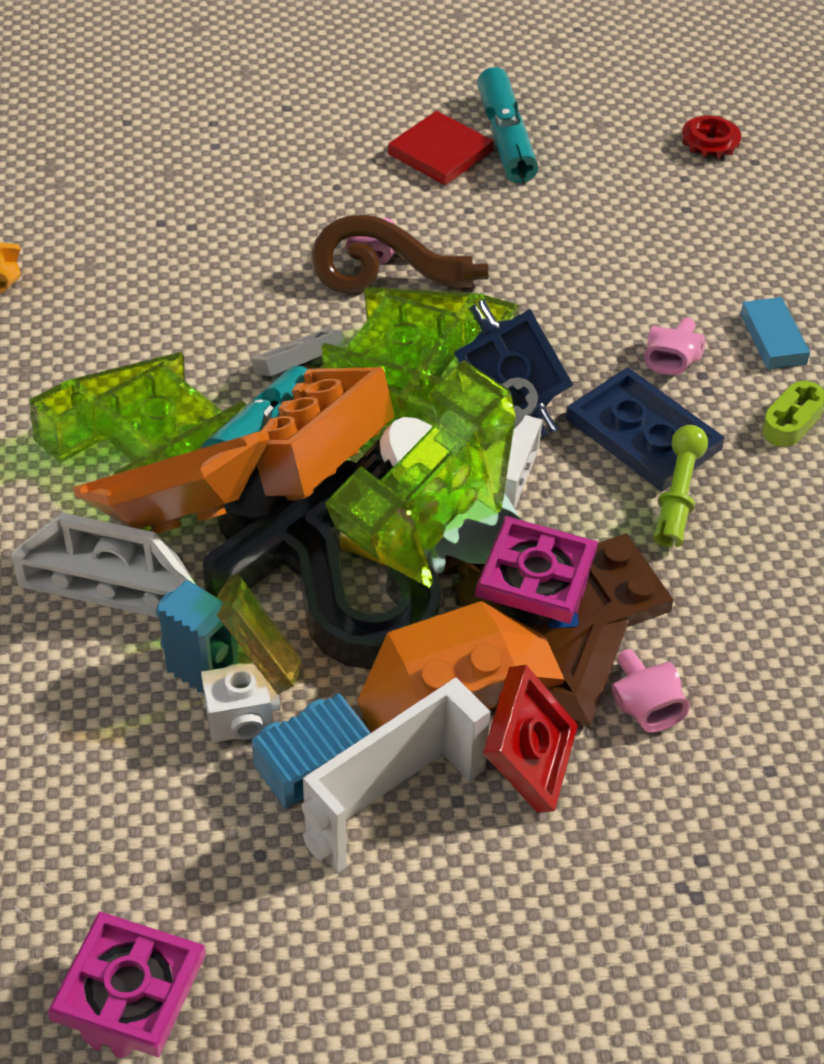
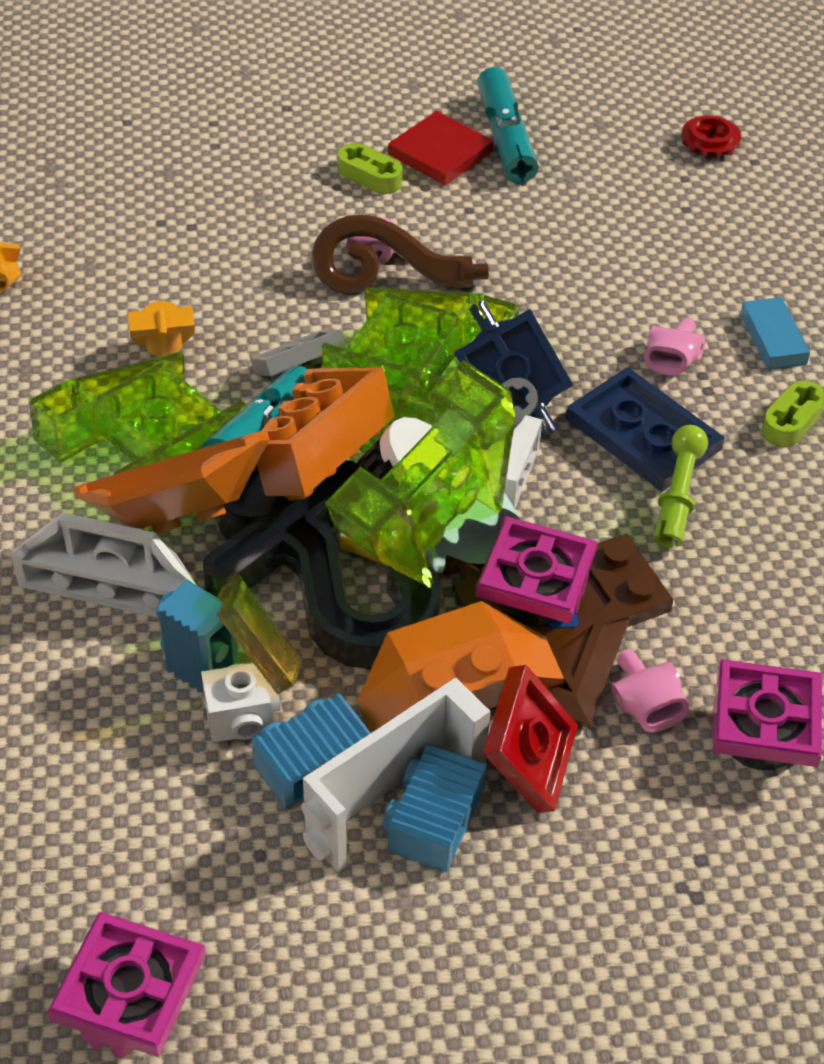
none -> light orange piece [128,301,195,357]
none -> lime beam [338,143,403,194]
none -> dark azure brick [382,743,488,873]
none -> dark pink piece [710,659,822,770]

